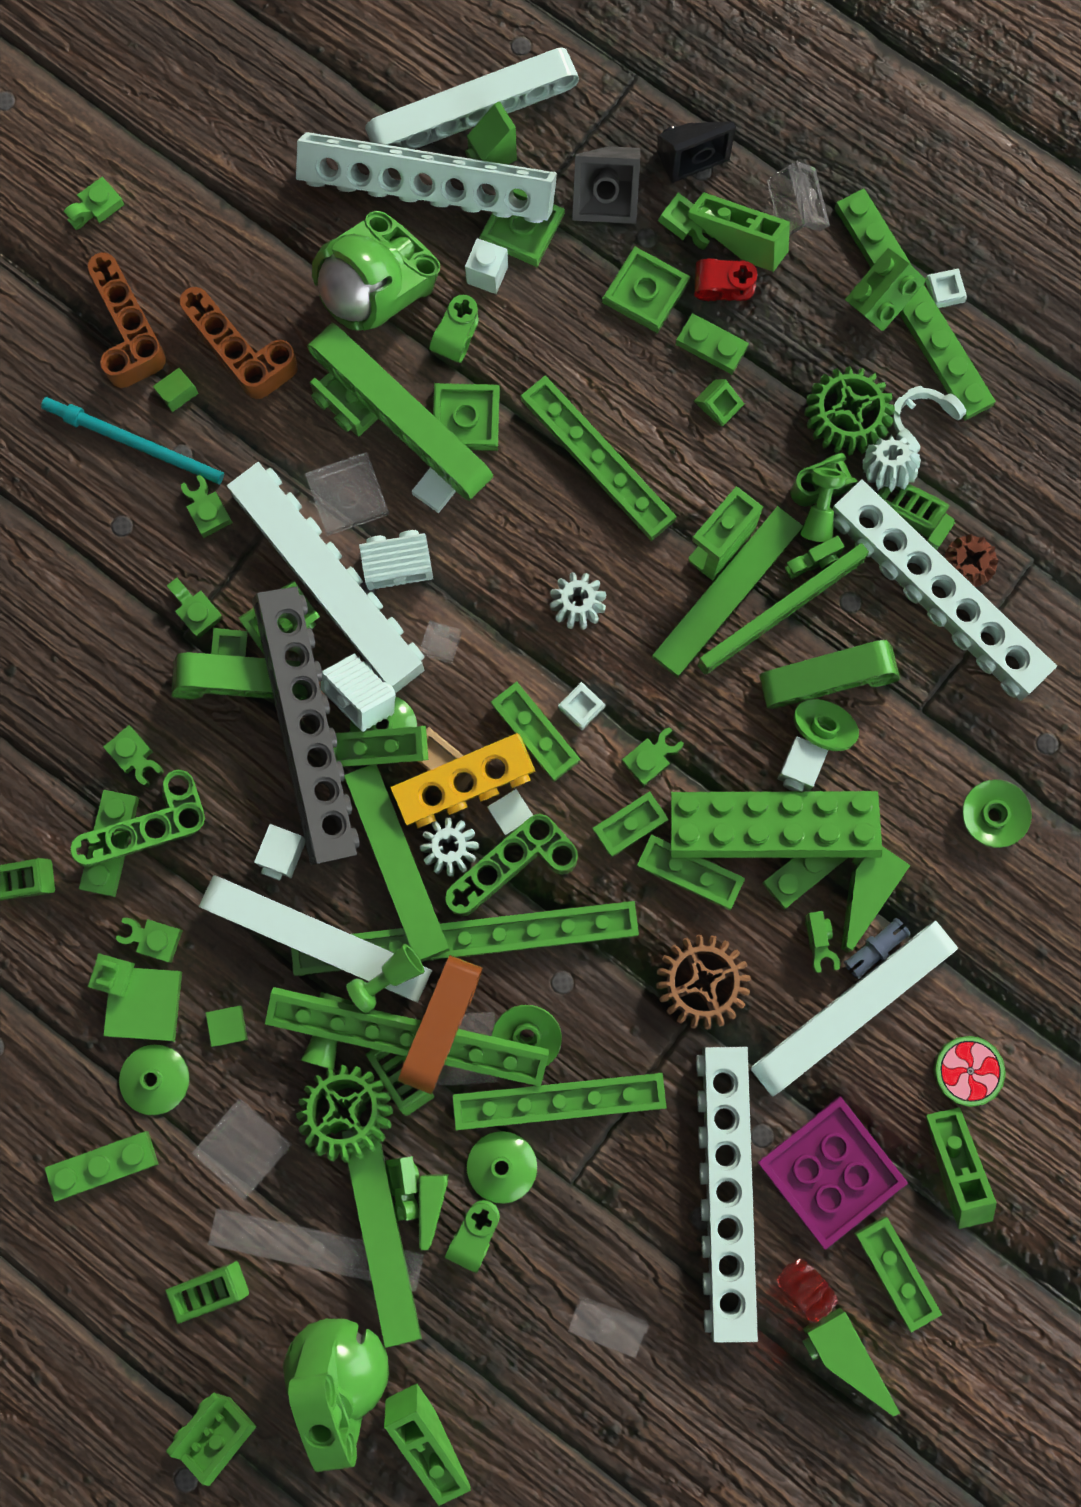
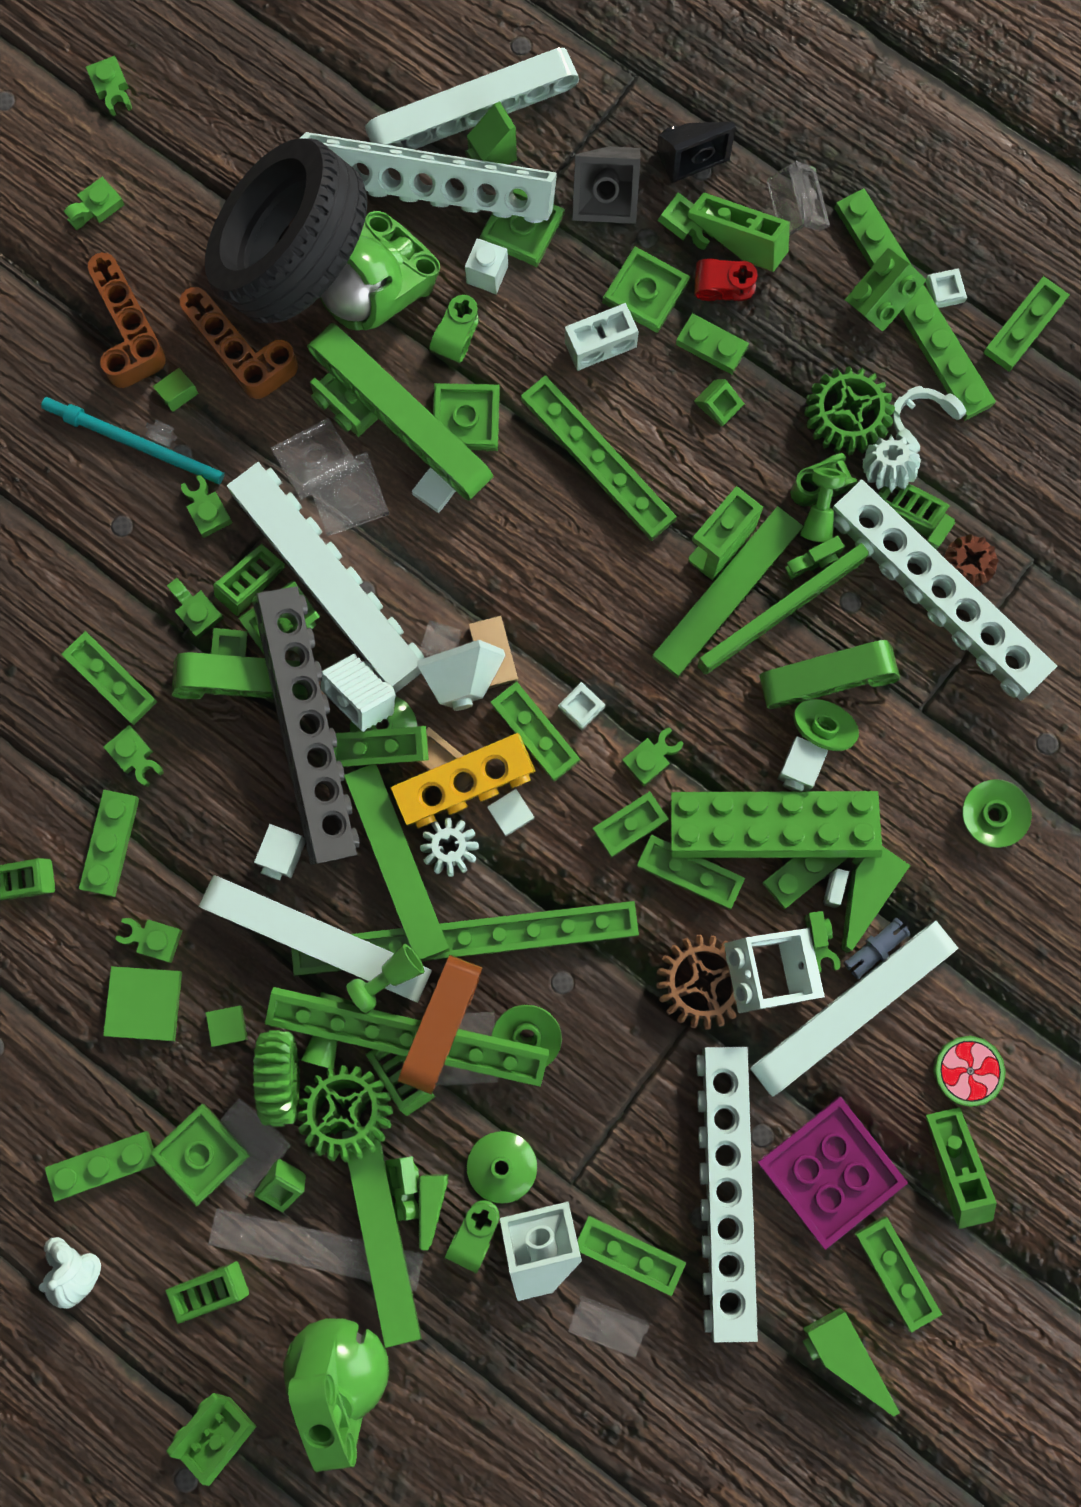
bright green beam [71,770,205,867] -> none
bright green tile [88,954,135,997] -> none
bright green dish [119,1044,189,1115] -> none
light aqua brick [359,530,433,590] -> none
bright green slope [384,1384,470,1506] -> none
bright green beam [445,814,578,917] -> none
bright green plate [453,1073,667,1130] -> none
light aqua gear [550,572,606,630] -> none
clear red gear [776,1259,838,1323] -> none
none -> light aqua hair [39,1237,101,1308]
none -> bright green plate [61,631,157,725]
none -> bright green plate [86,55,132,116]
none -> clear plate [145,420,177,447]
none -> bright green tile [149,1104,251,1206]
none -> black tyre [205,138,367,323]
none -> bright green slope [213,544,285,616]
none -> bright green gear [253,1030,301,1127]
none -> bright green slope [254,1158,306,1213]
none -> clear tile [271,418,359,500]
none -> light aqua slope [417,640,505,711]
none -> tan tile [469,616,518,689]
none -> light aqua slope [500,1202,582,1301]
none -> light aqua brick [565,303,639,371]
none -> bright green plate [577,1215,686,1296]
none -> light aqua window [724,928,825,1013]
none -> light aqua tile [823,868,849,908]
none -> bright green plate [983,276,1070,372]

